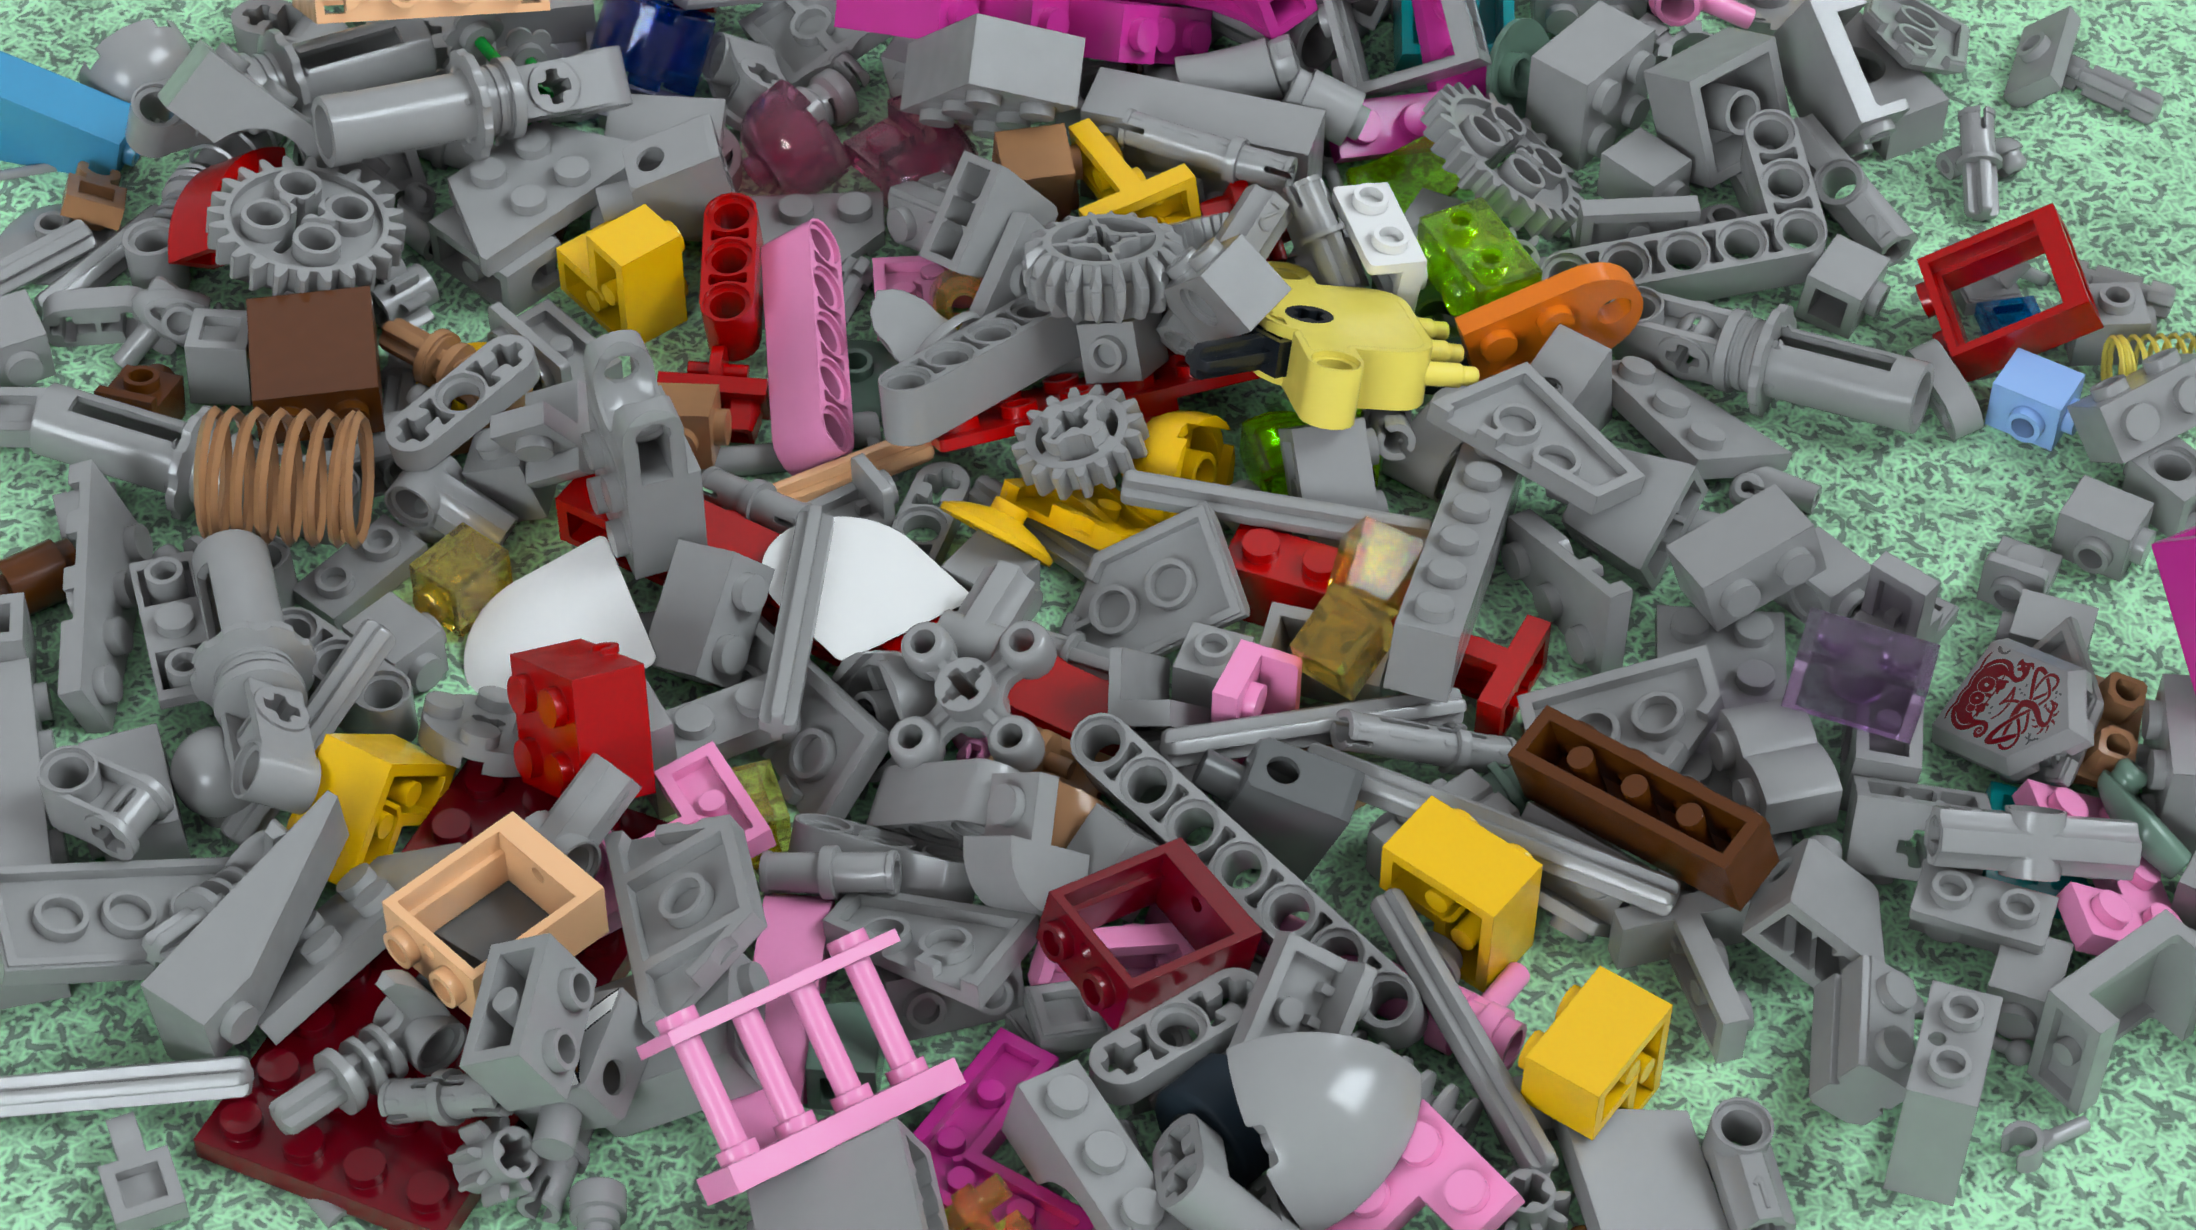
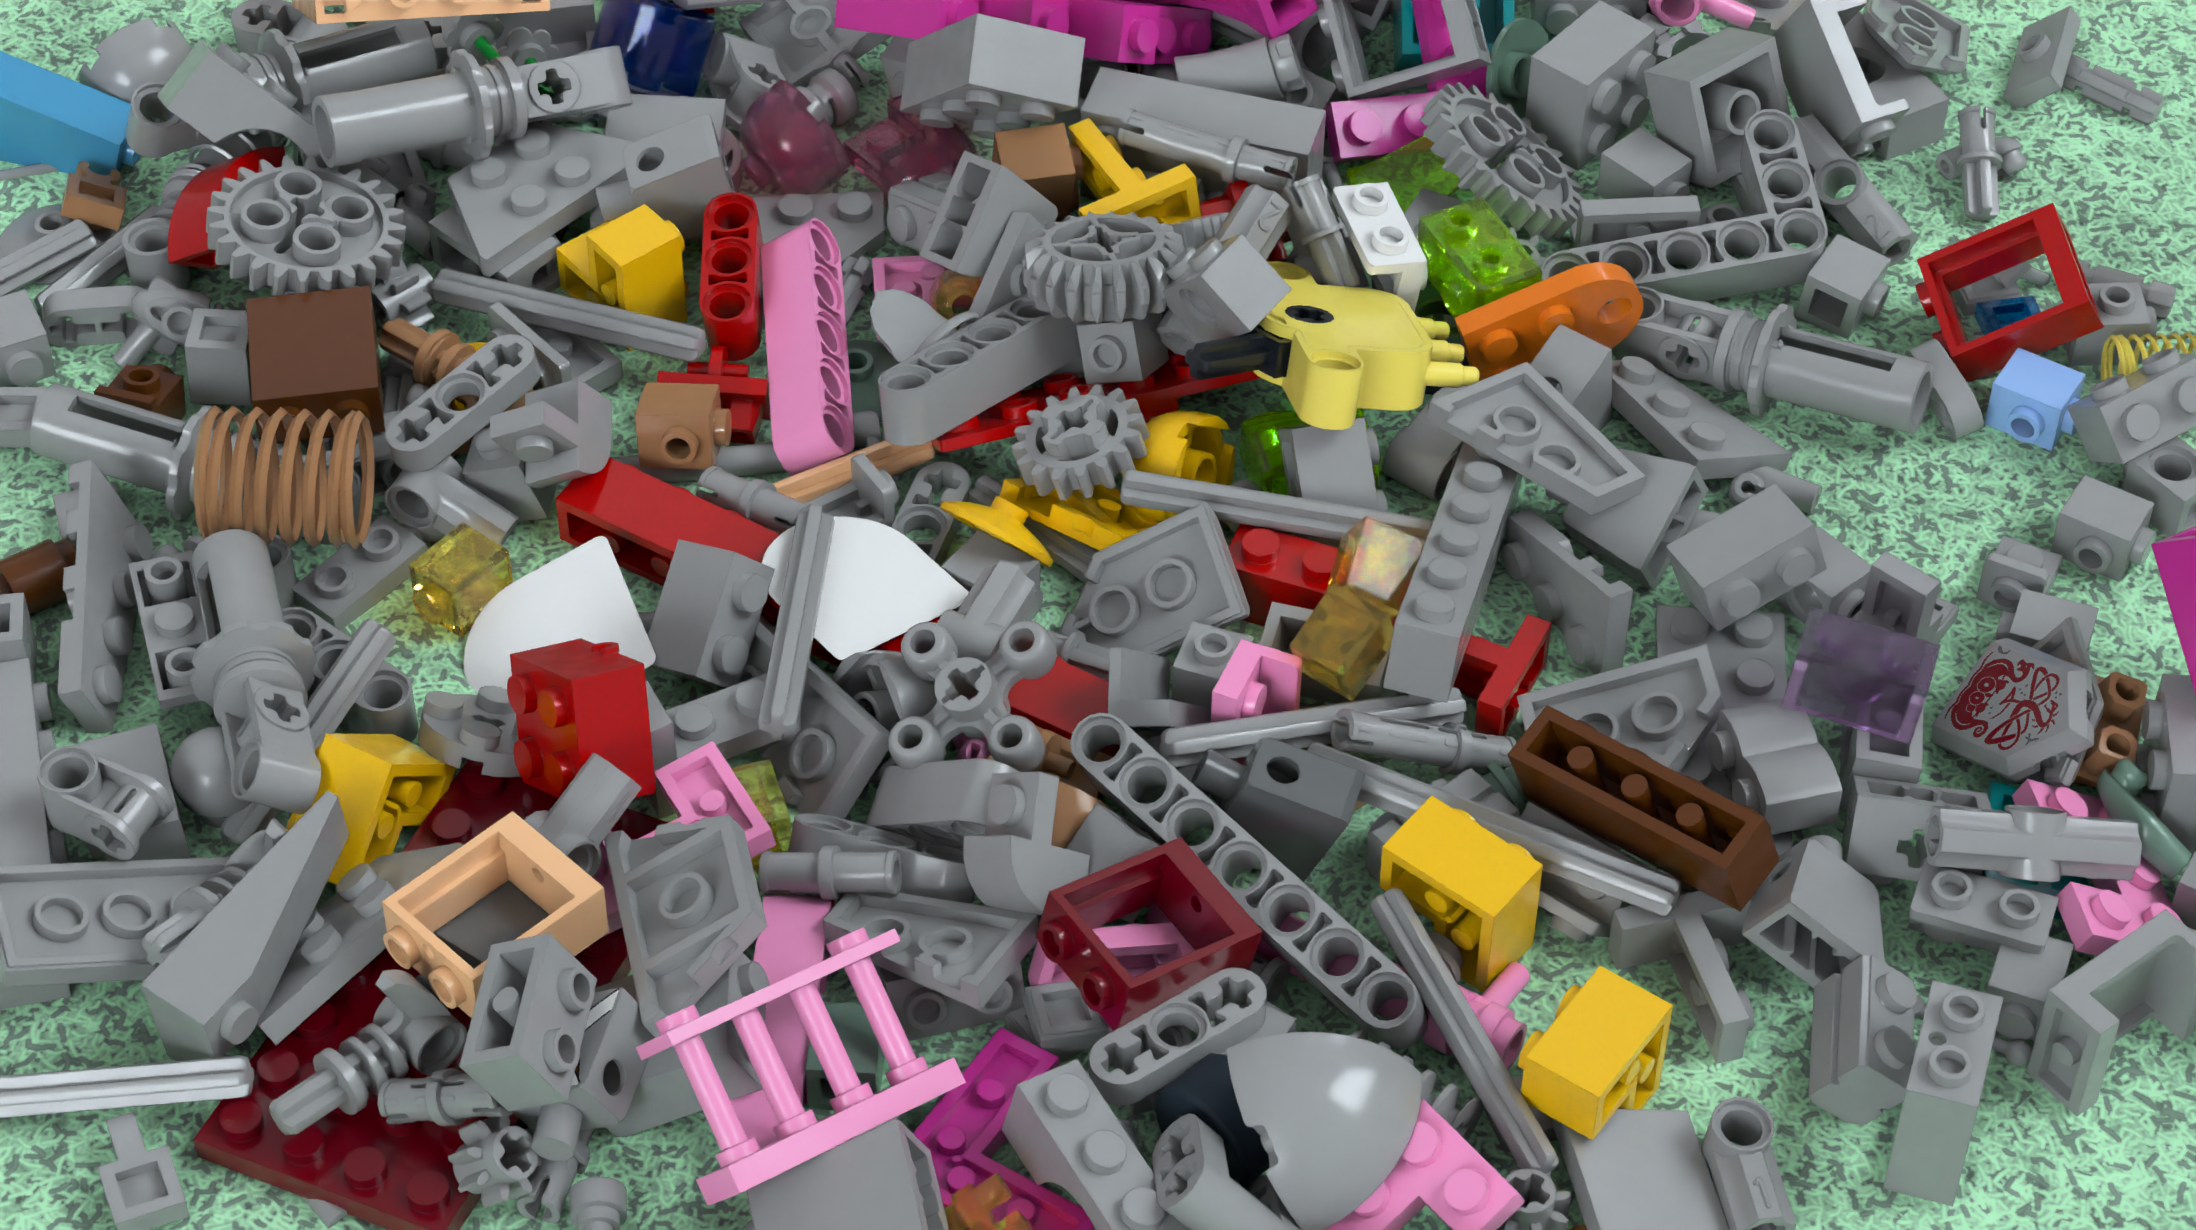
light grey brick [342,591,449,696] -> none
light grey brick [581,330,708,580] -> none
light grey bracket [1225,930,1377,1055] -> none
light grey brick [1283,68,1371,146] -> none
light grey pin [1361,409,1416,461] -> none
light grey hand [2001,1116,2091,1173] -> none
none -> light grey axle [431,268,707,363]

